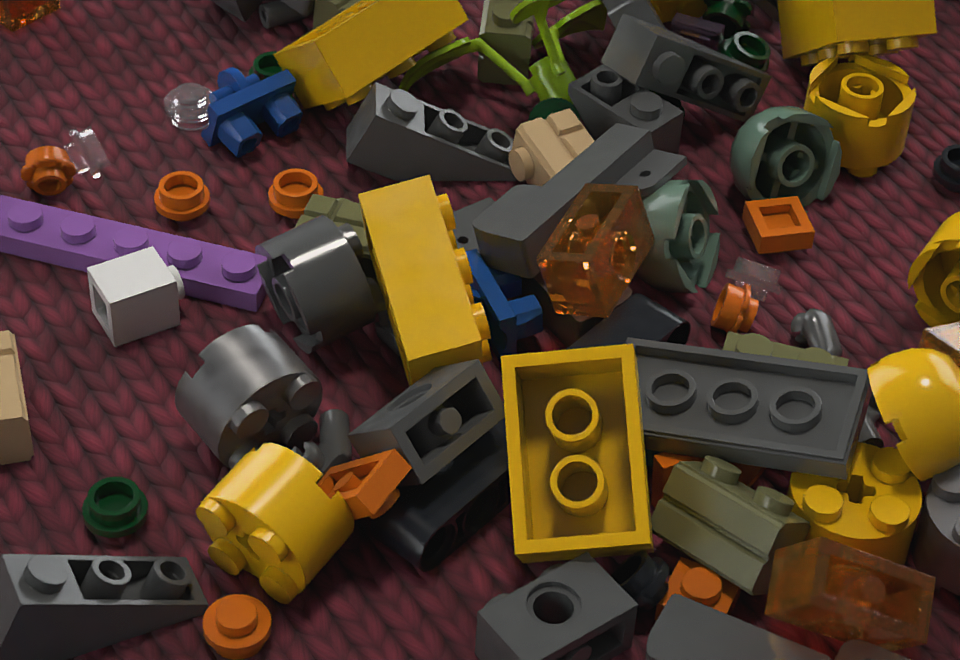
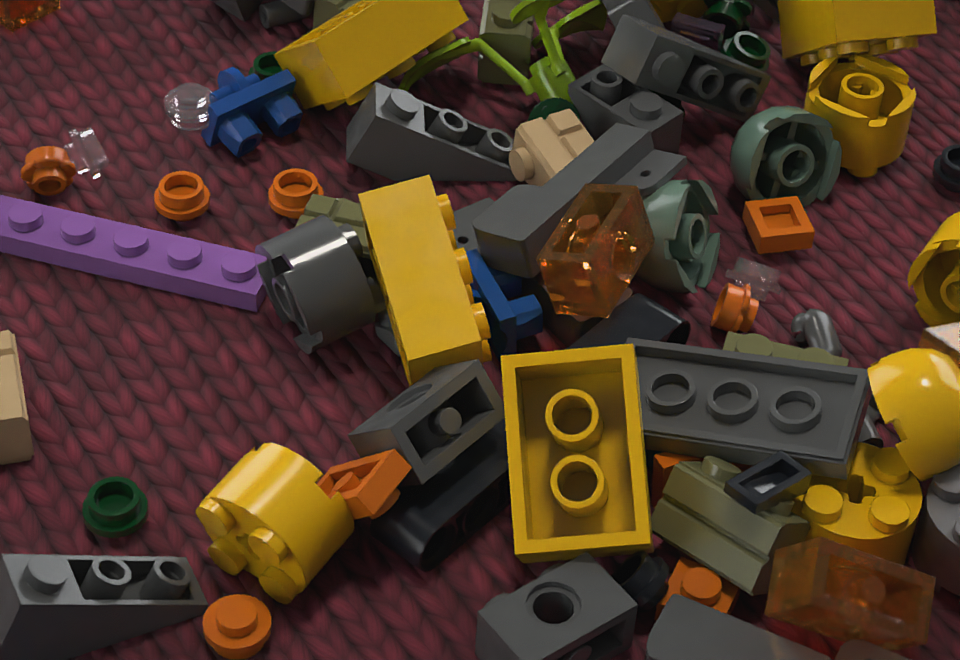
white brick [87,246,185,347] -> none
flat silver brick [175,325,323,469] -> none
dark grey arm [292,409,353,484] -> none
none -> black piece [723,451,812,514]

